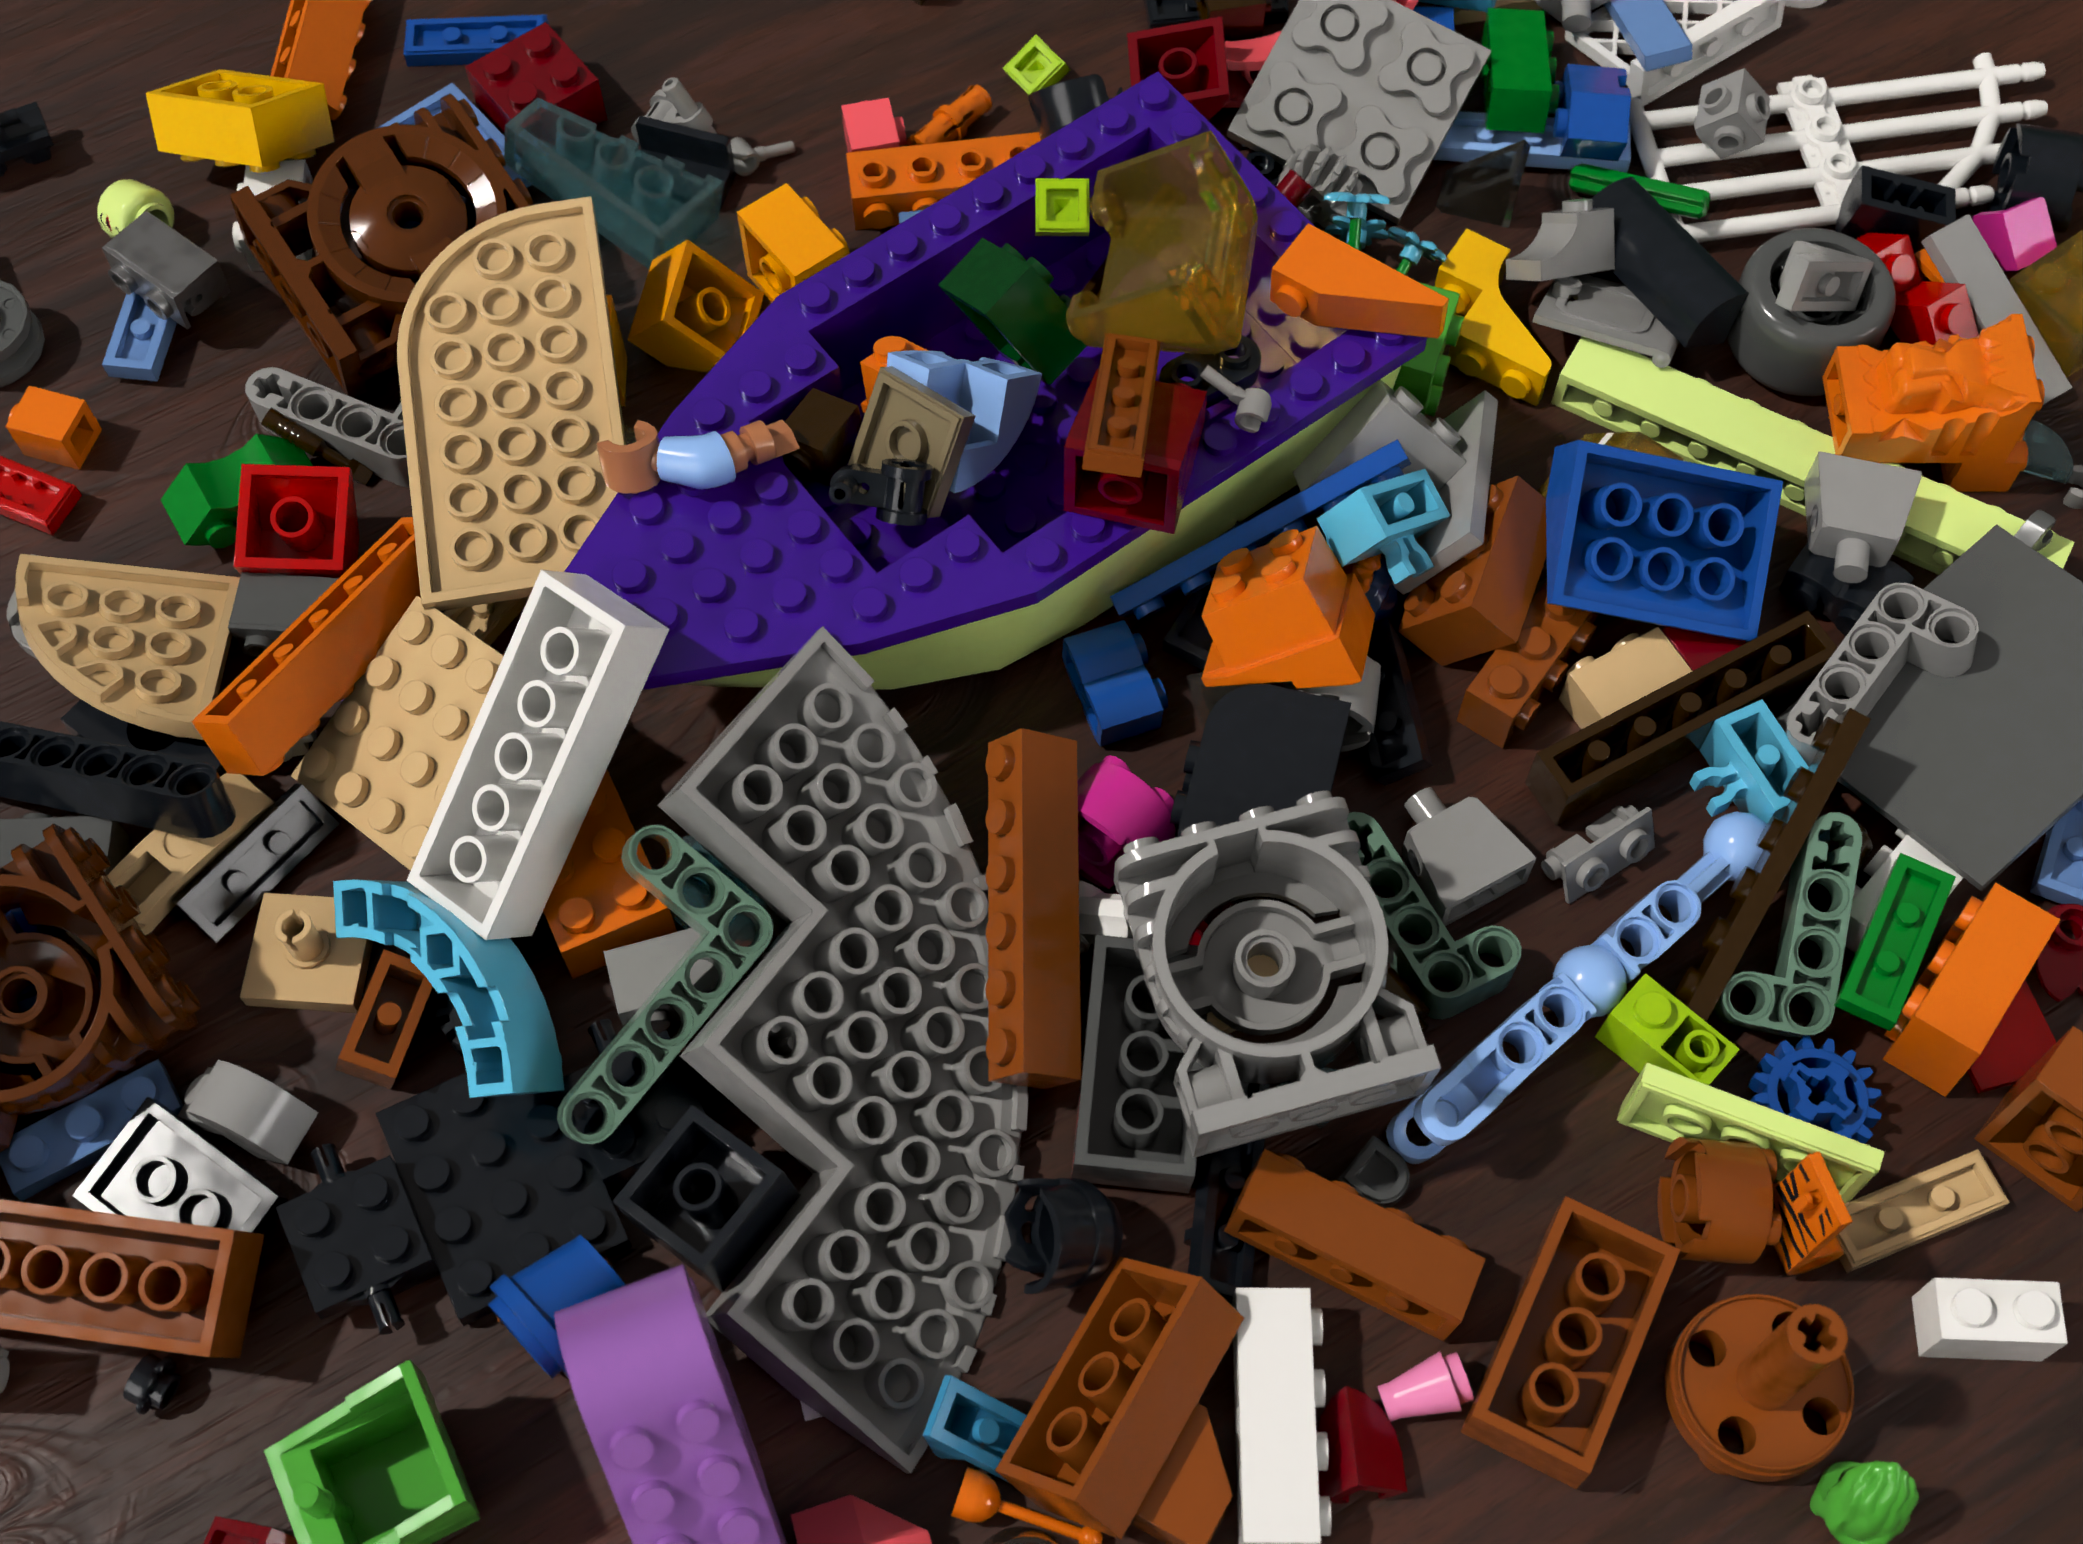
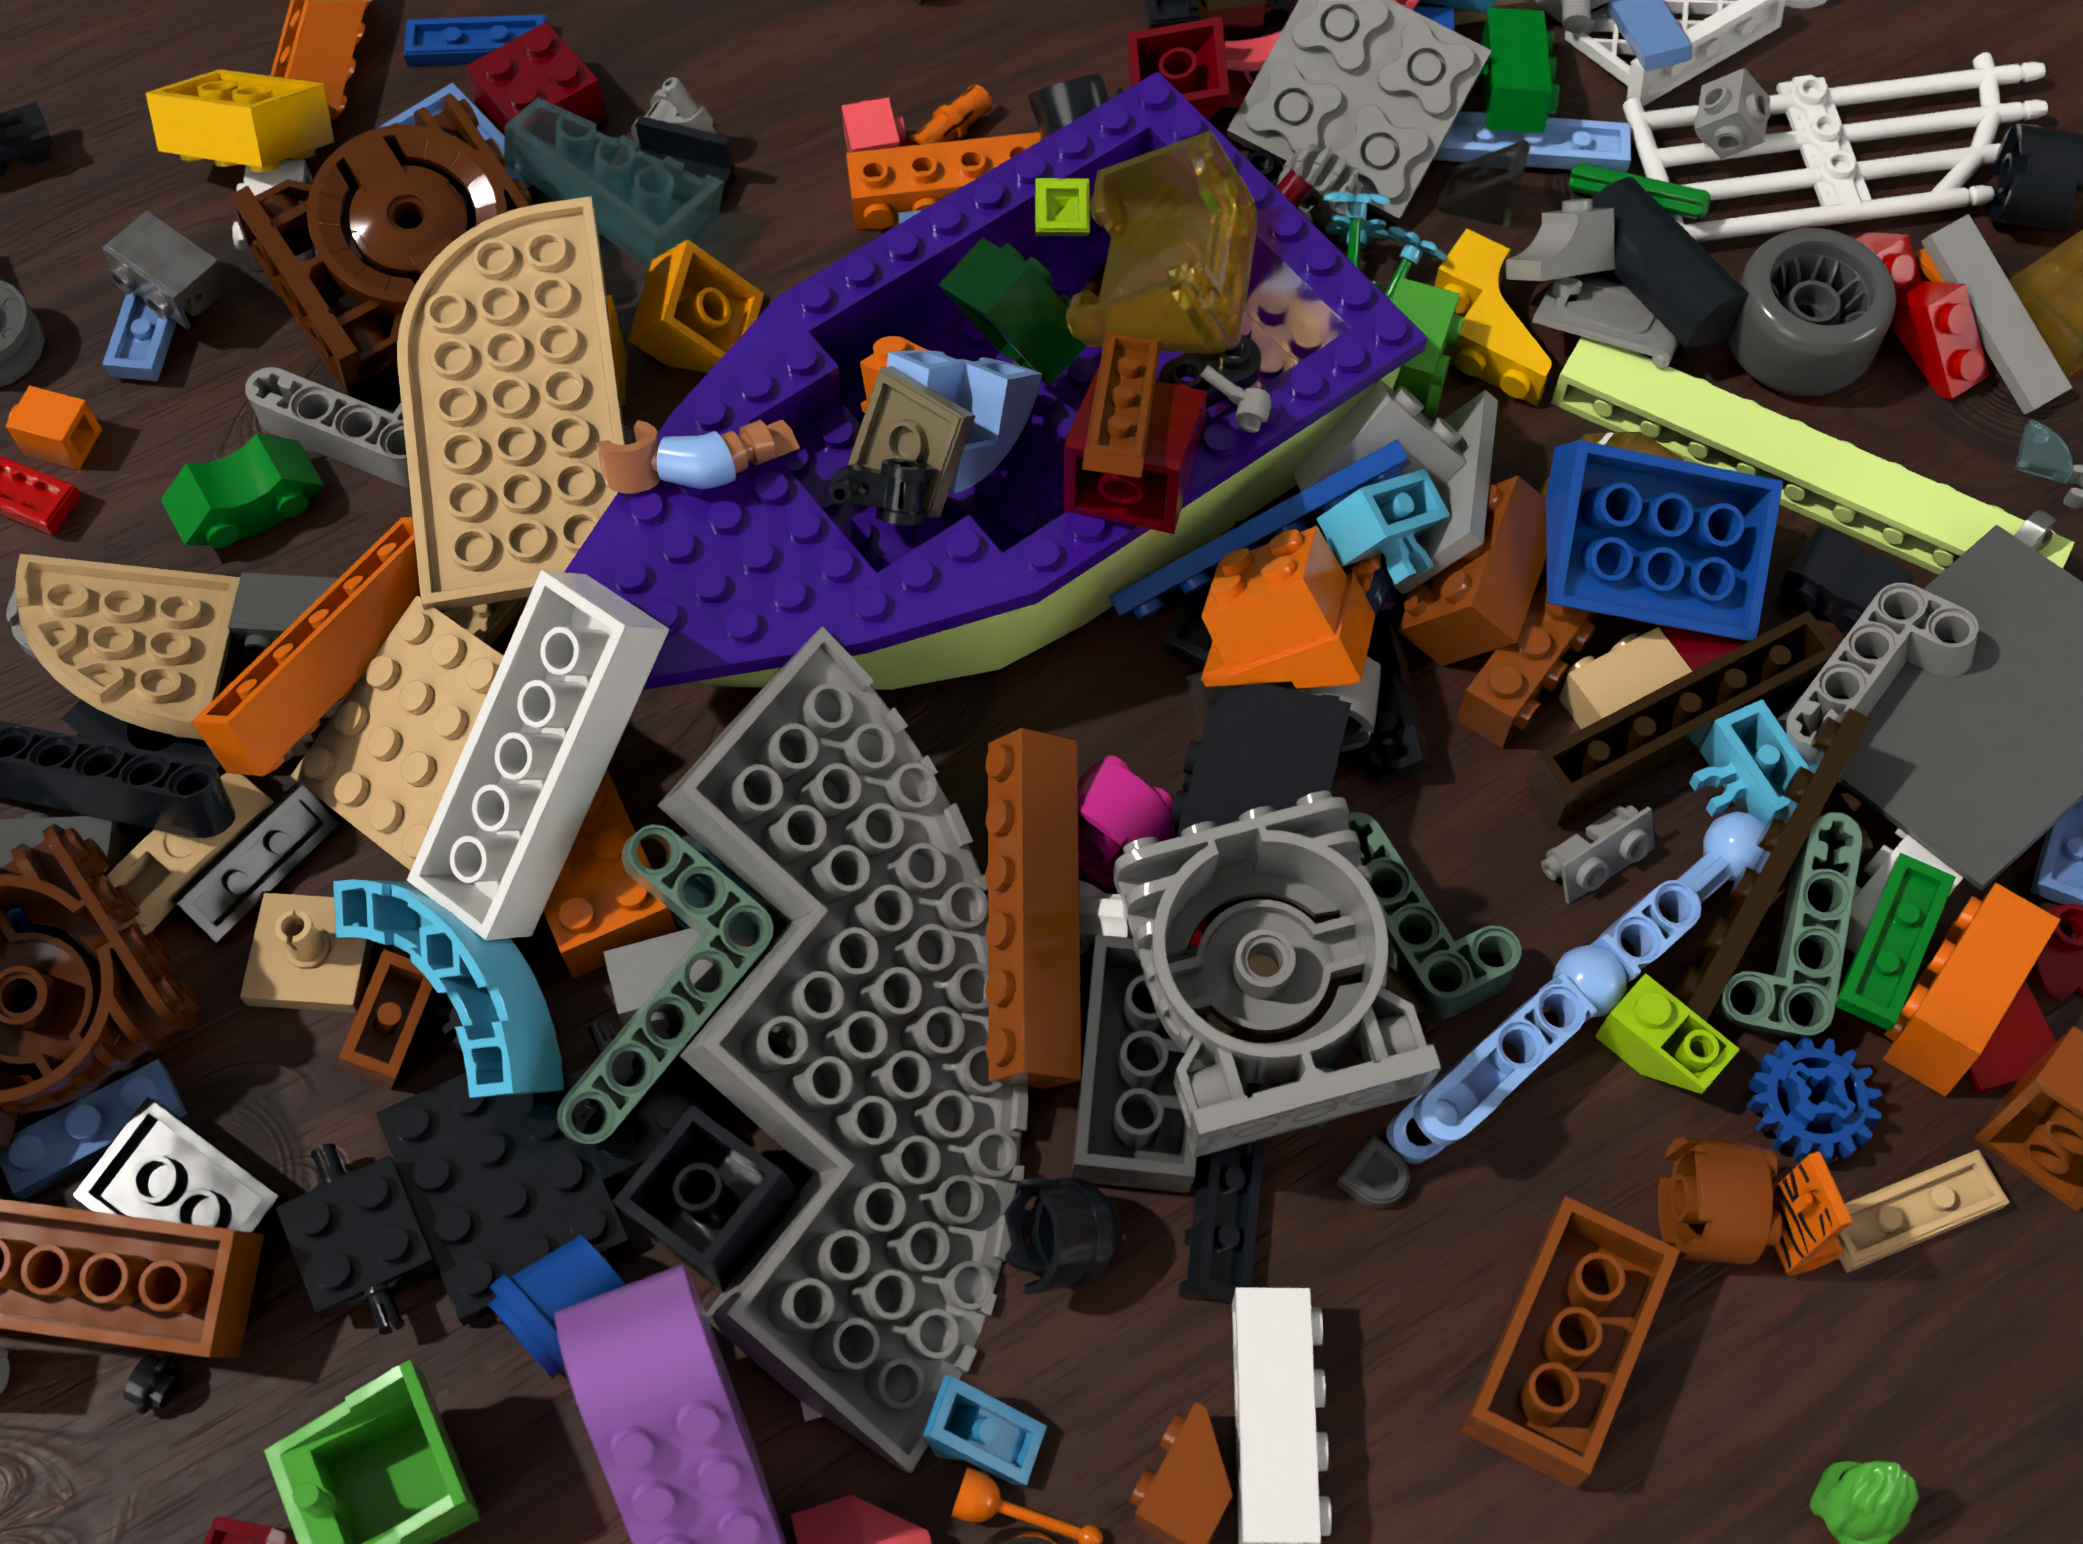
yellowish green head [97,179,174,239] -> none
light grey brick [178,1060,318,1165] -> none
red slope [234,464,360,578] -> none
dark brown piece [261,407,374,486] -> none
light grey hand [730,137,795,176] -> none
light orange brick [737,183,850,303] -> none
dark brown brick [782,388,862,487] -> none
dark orange brick [995,1256,1244,1540] -> none
lime tile [1002,35,1070,96] -> none
blue brick [1062,620,1168,747] -> none
dark orange brick [1224,1149,1486,1342] -> none
orange slope [1270,223,1449,339] -> none
dark red brick [1317,1386,1407,1504] -> none
bright pink cone [1377,1351,1474,1422] -> none
light grey torso [1401,787,1536,926] -> none
blue brick [1553,64,1631,161] -> none
yellowish green tile [1617,1063,1885,1204] -> none
dark orange piece [1665,1294,1854,1482] -> none
light grey slope [1775,241,1874,311] -> none
light grey torso [1804,451,1922,583] -> none
orange brick [1822,314,2045,492] -> none
black brick [1835,165,1956,254] -> none
white brick [1912,1277,2068,1362] -> none
dark pink panel [1973,197,2059,271] -> none

